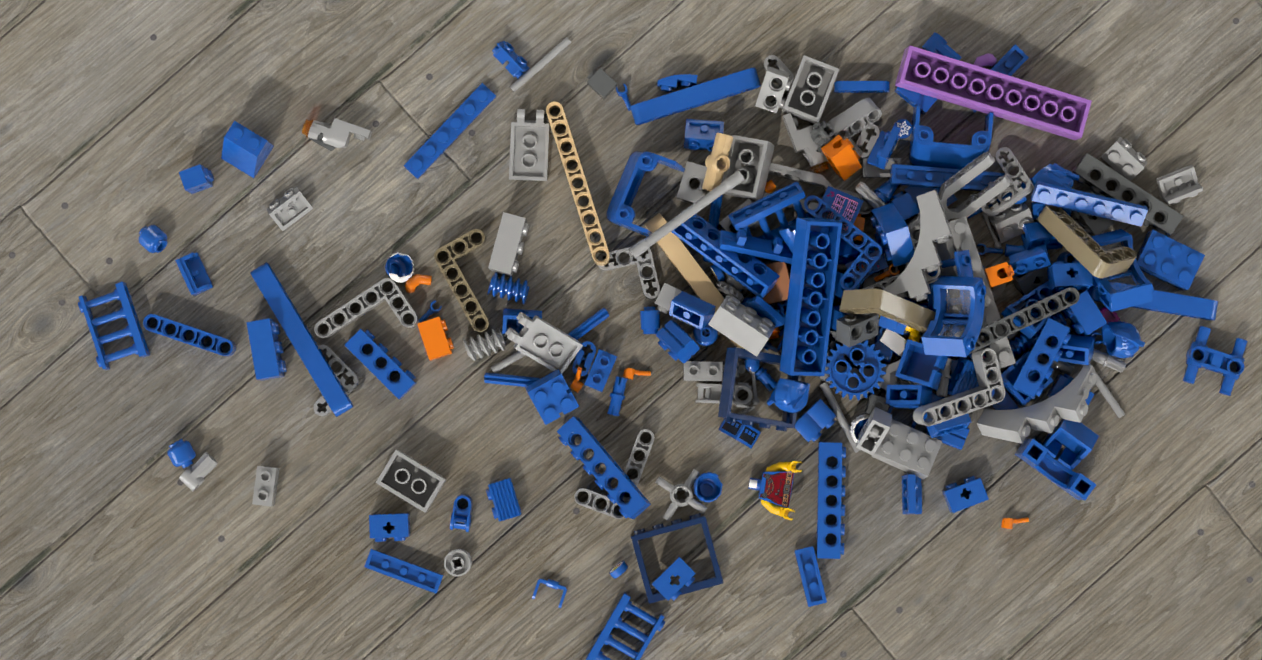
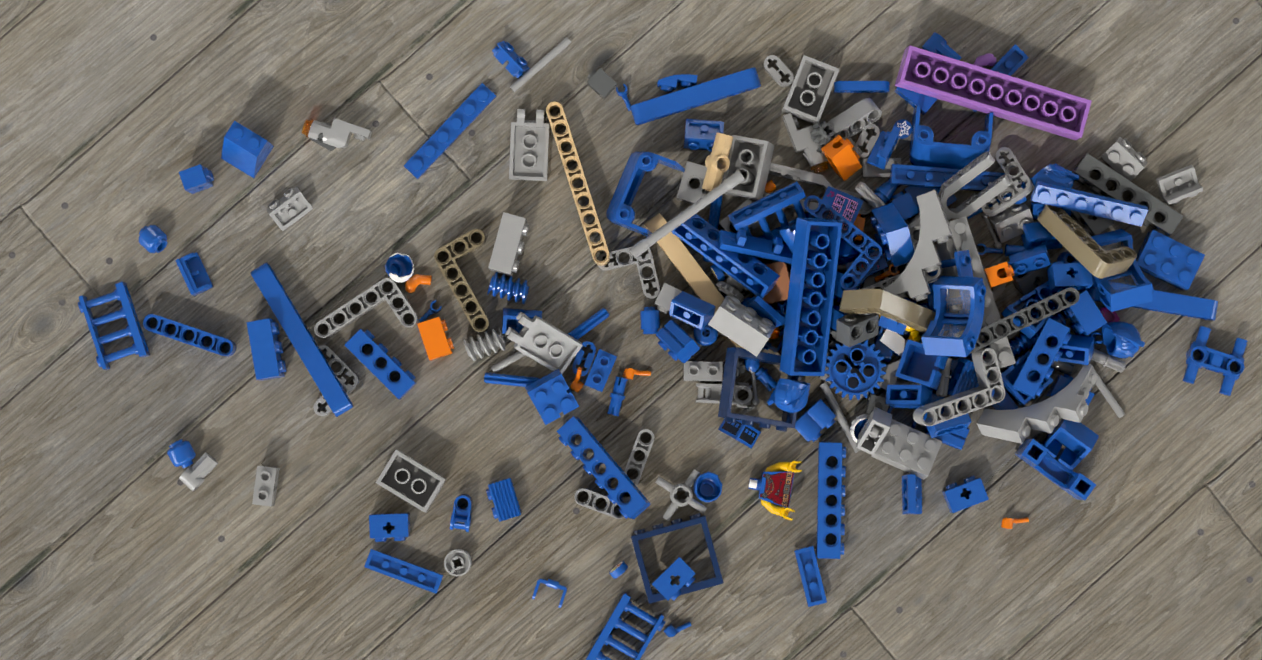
light grey brick [755,66,792,113] -> none
none -> blue hand [664,621,692,637]

